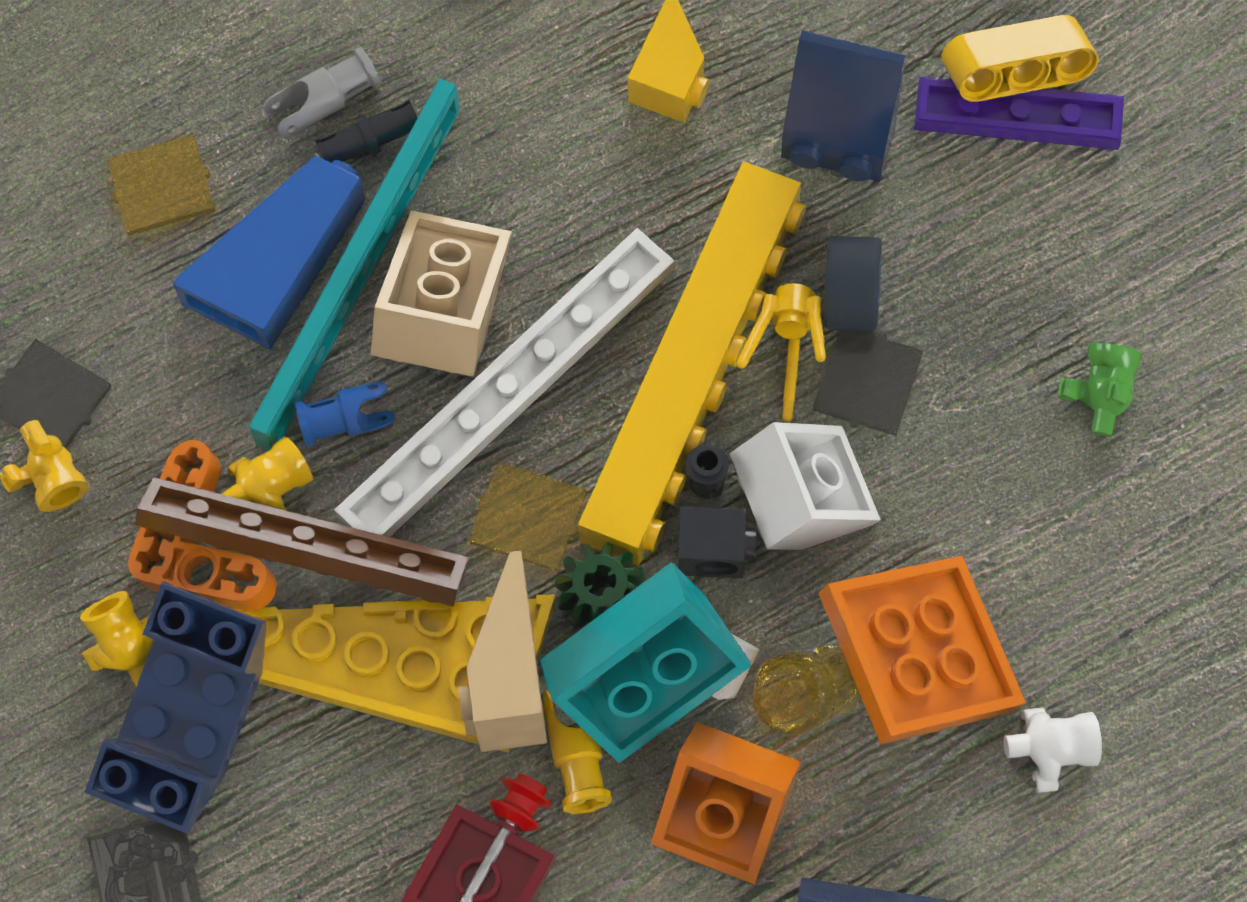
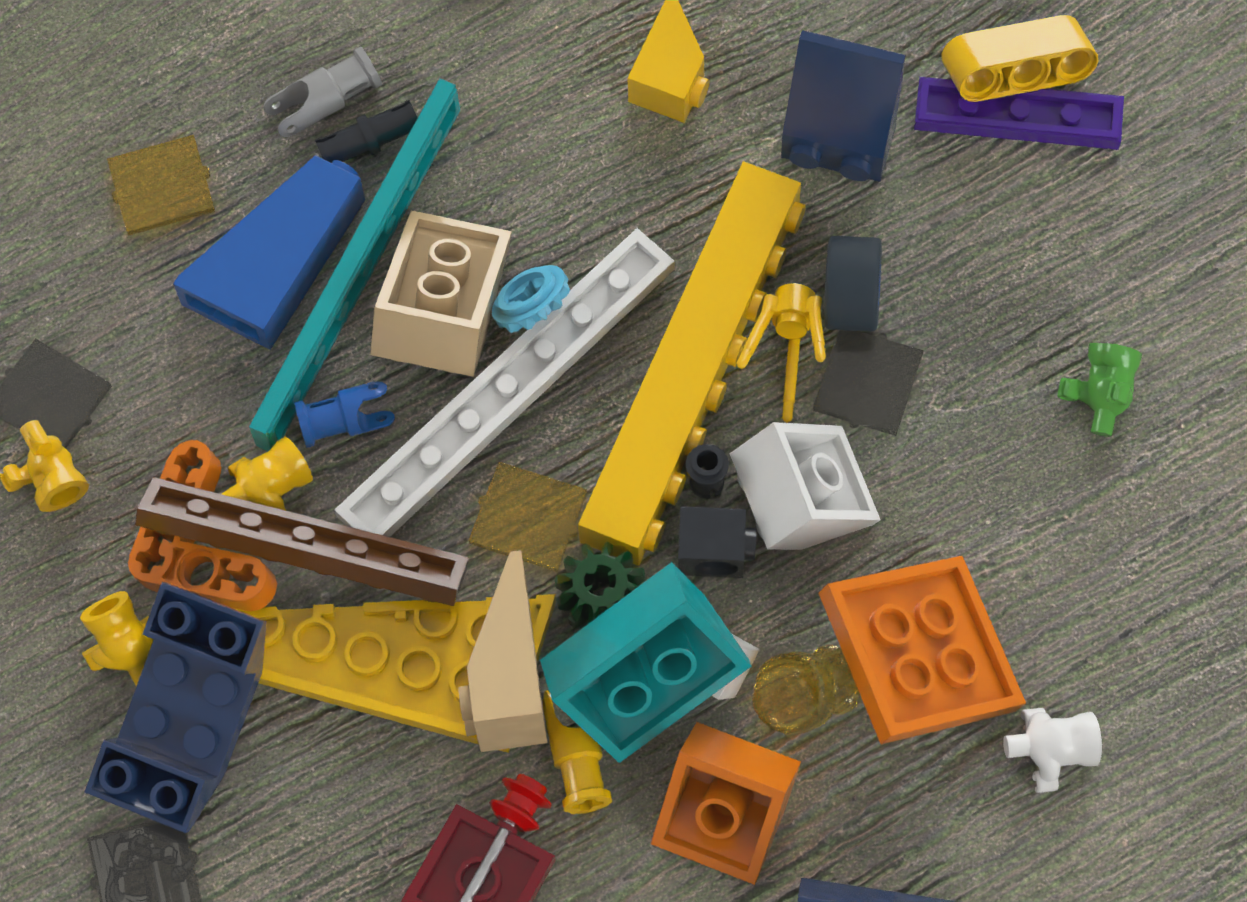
none -> medium azure gear [492,265,571,333]

